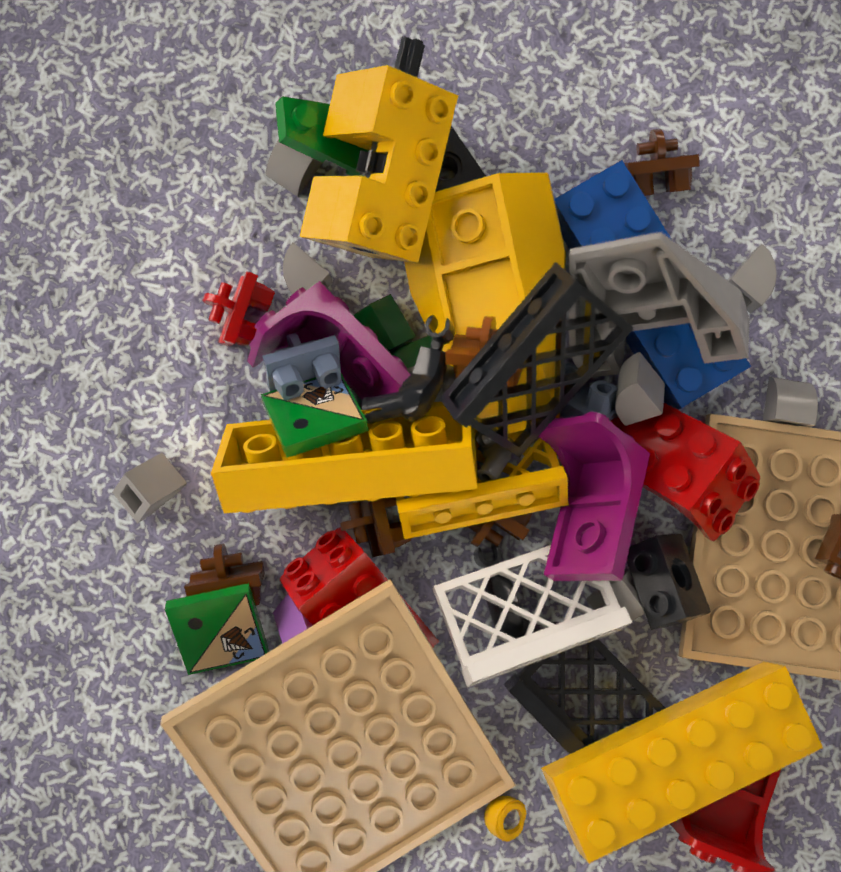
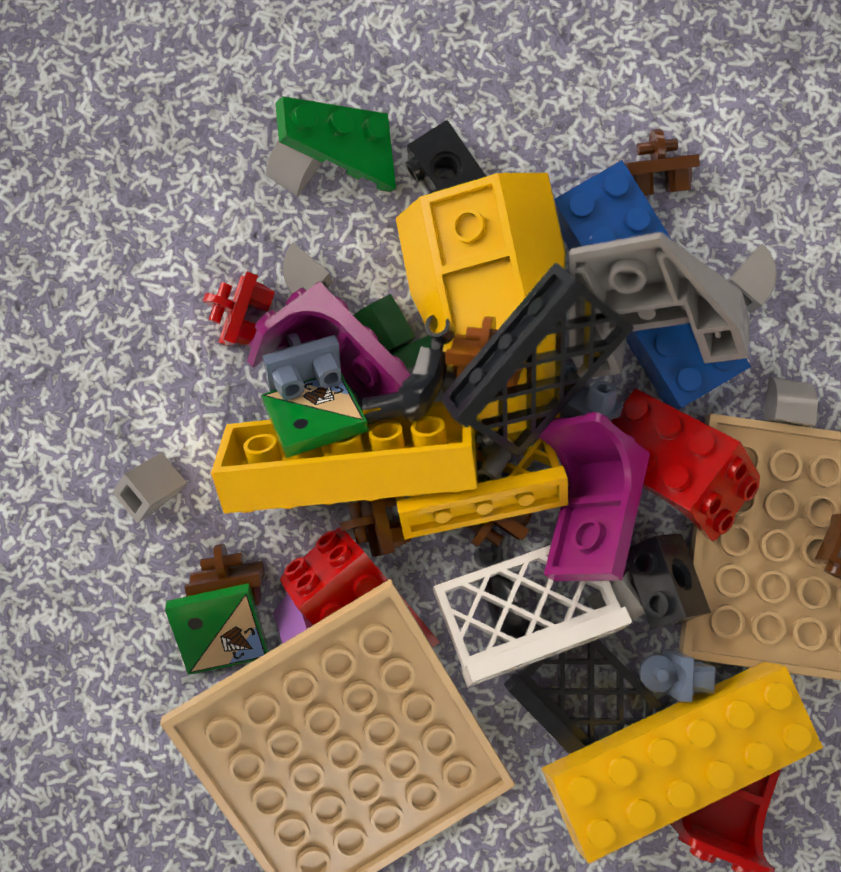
yellow piece [300,36,458,263] -> none
yellow piece [484,796,527,842] -> none
light grey brick [615,352,665,426] -> none
none -> sand blue hips [639,649,715,702]

